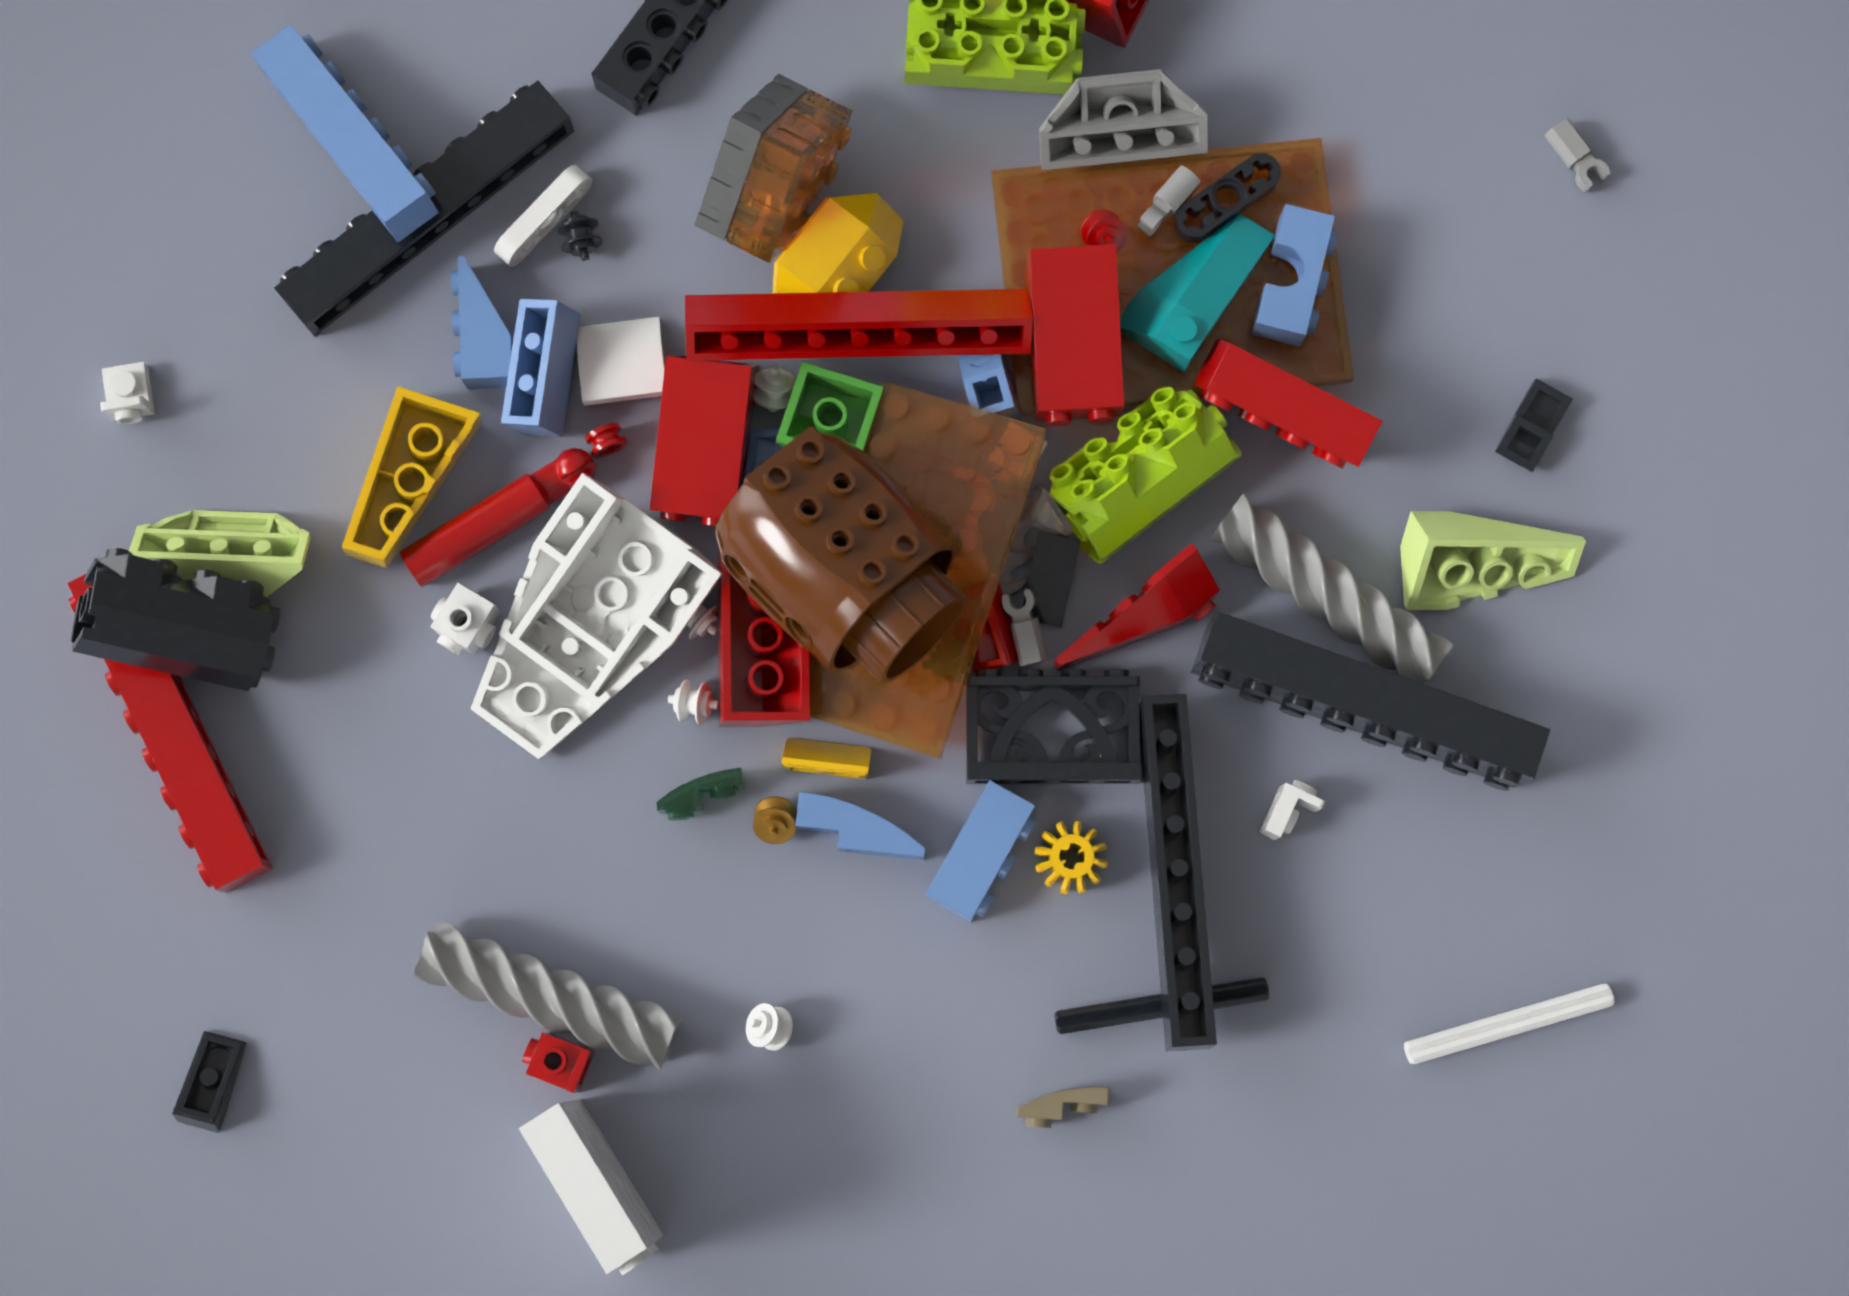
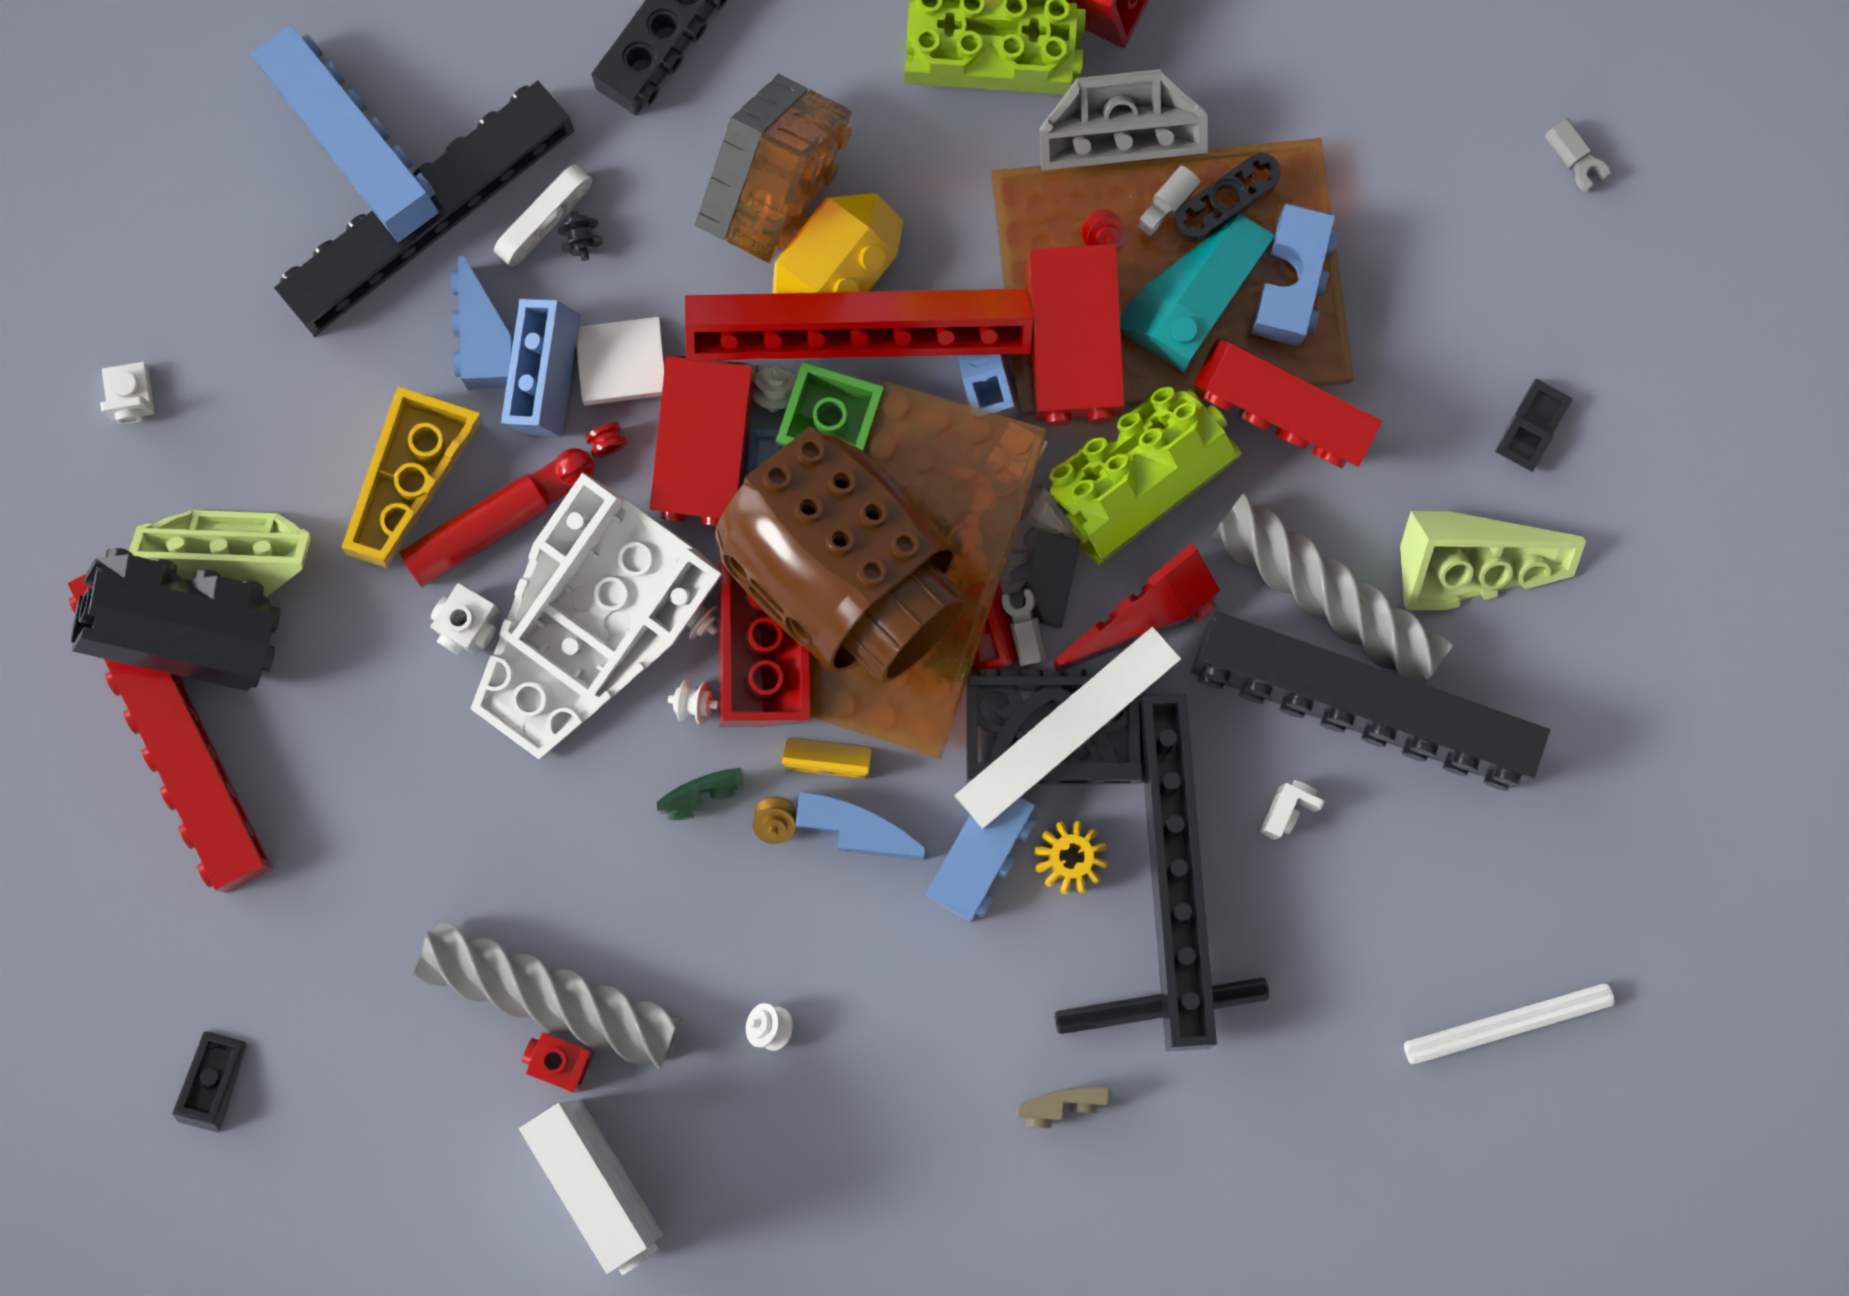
none -> white tile [954,627,1181,829]

